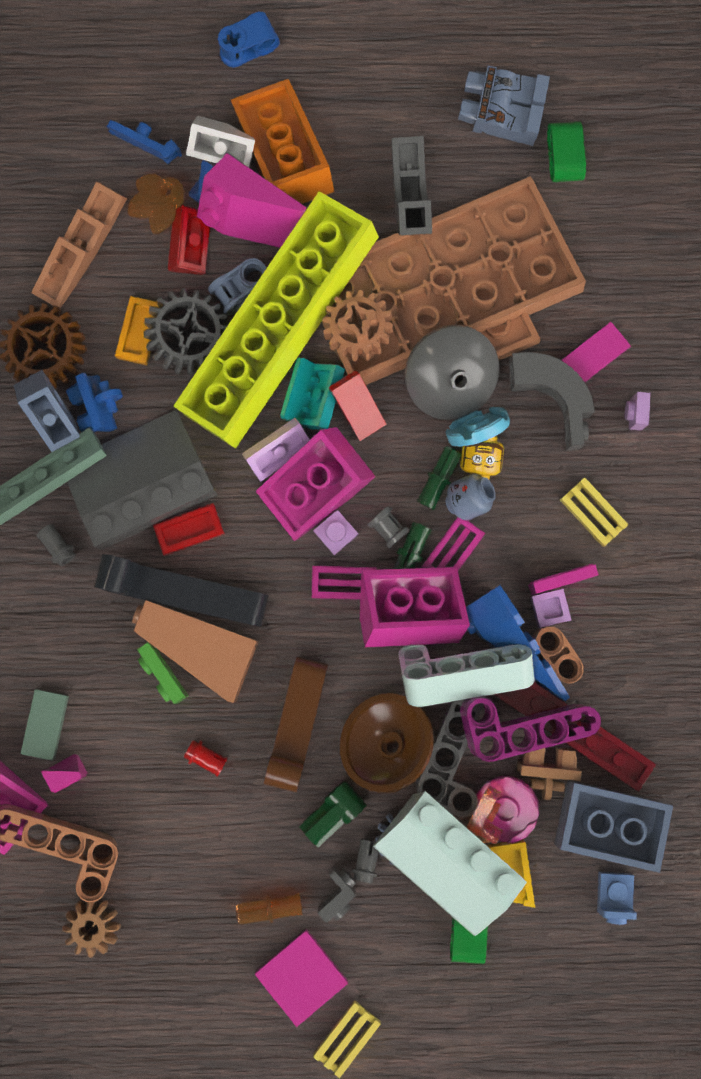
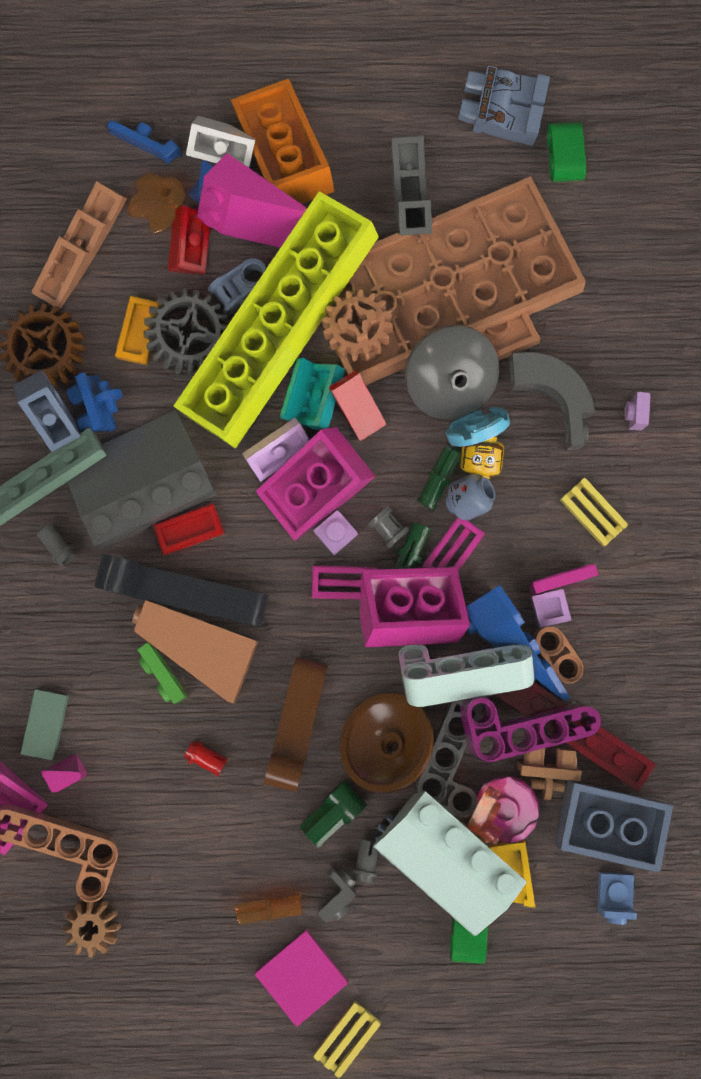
blue piece [218,12,280,68] -> none
dark pink tile [561,322,631,382] -> none

